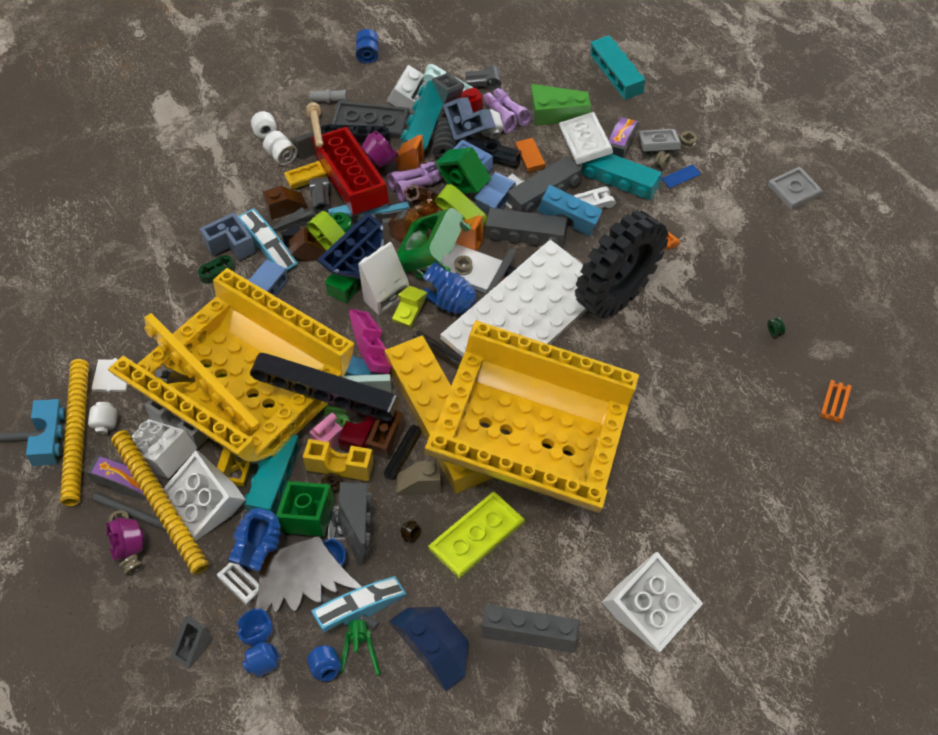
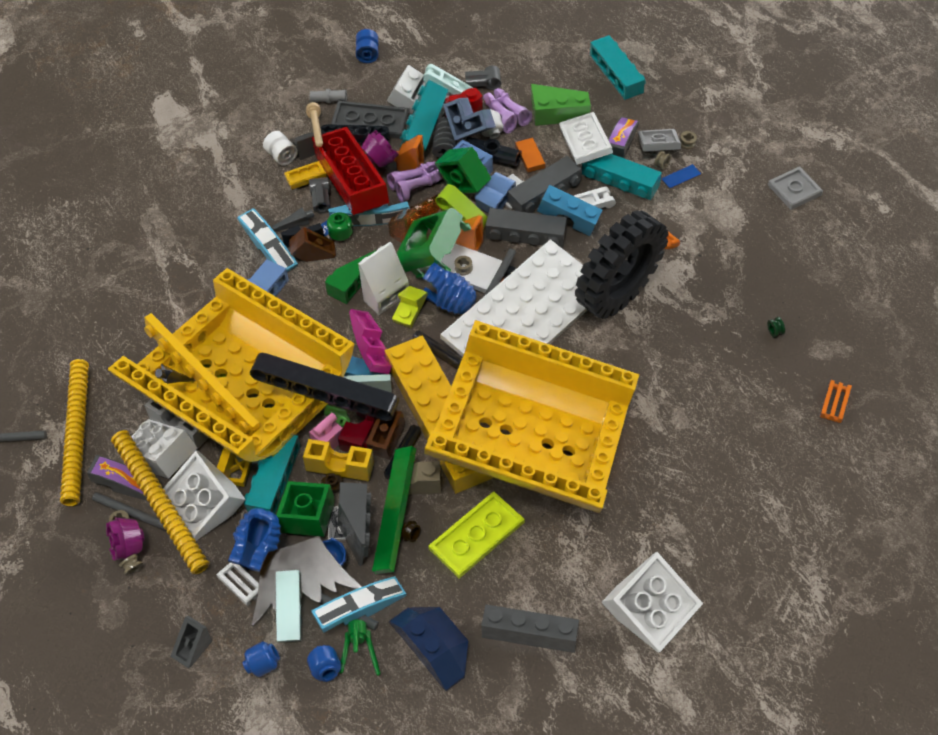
dark azure arch [26,399,66,466] -> none
white head [88,402,118,435] -> none
white piece [92,358,132,394] -> none
dark green beam [198,255,235,284] -> none
sand blue brick [199,212,256,261] -> none
blue hair [237,608,273,646] -> none
white head [251,111,276,139] -> none
reddish brown slope [262,186,308,220] -> none
lime beam [307,211,345,251] -> none
dark blue wedge [317,213,384,279] -> none
reddish brown piece [404,184,437,208] -> none
dark grey slope [432,72,464,104] -> none
none -> light aqua tile [276,570,301,642]
none -> green tile [372,446,416,574]

